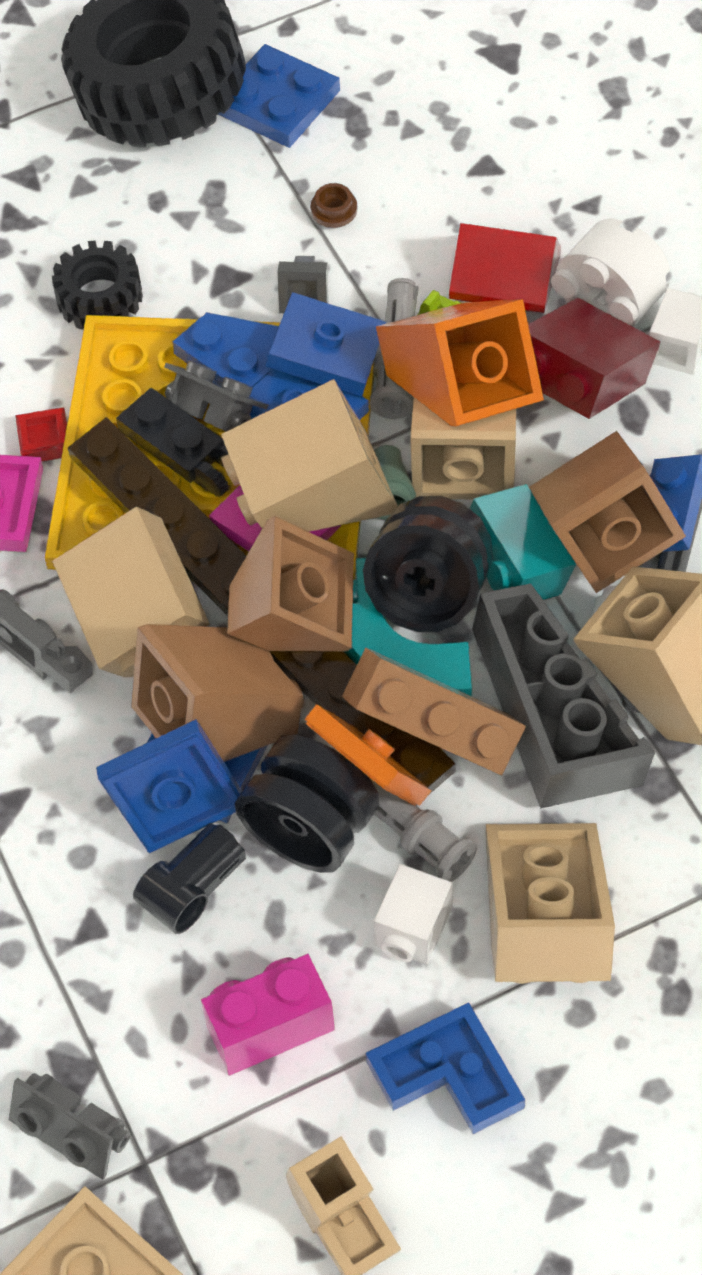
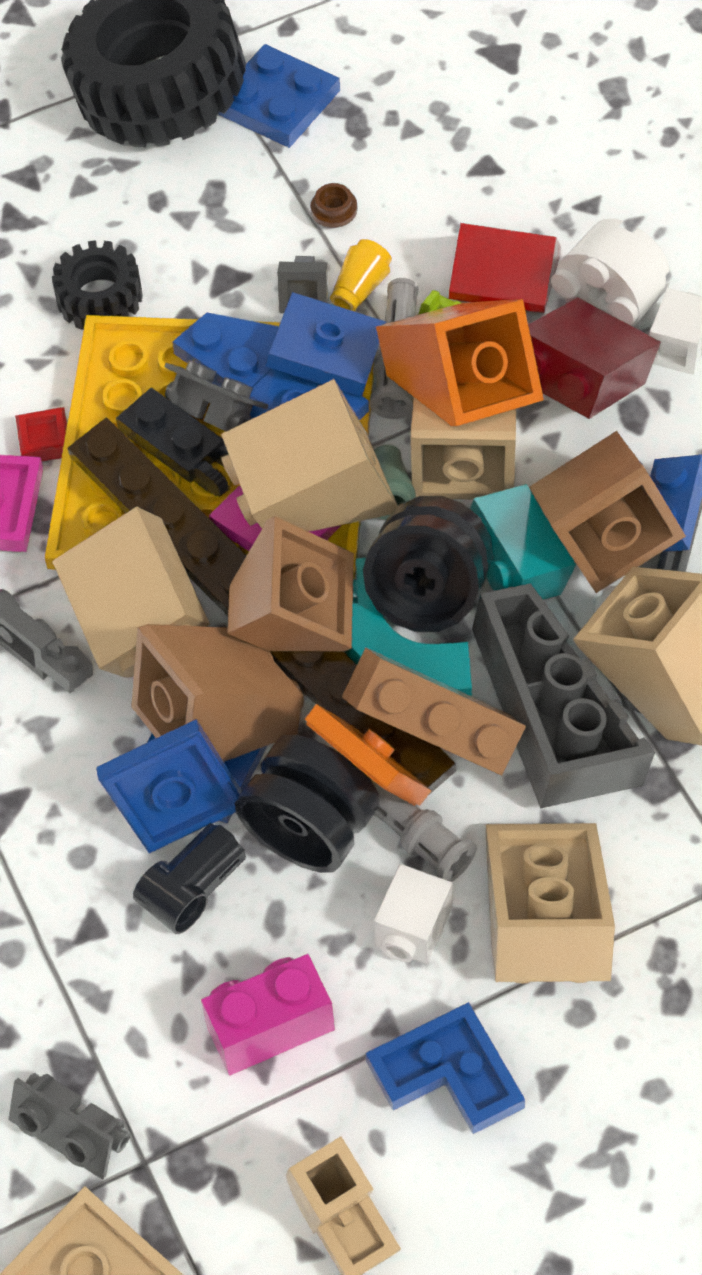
none -> yellow cone [330,239,392,312]

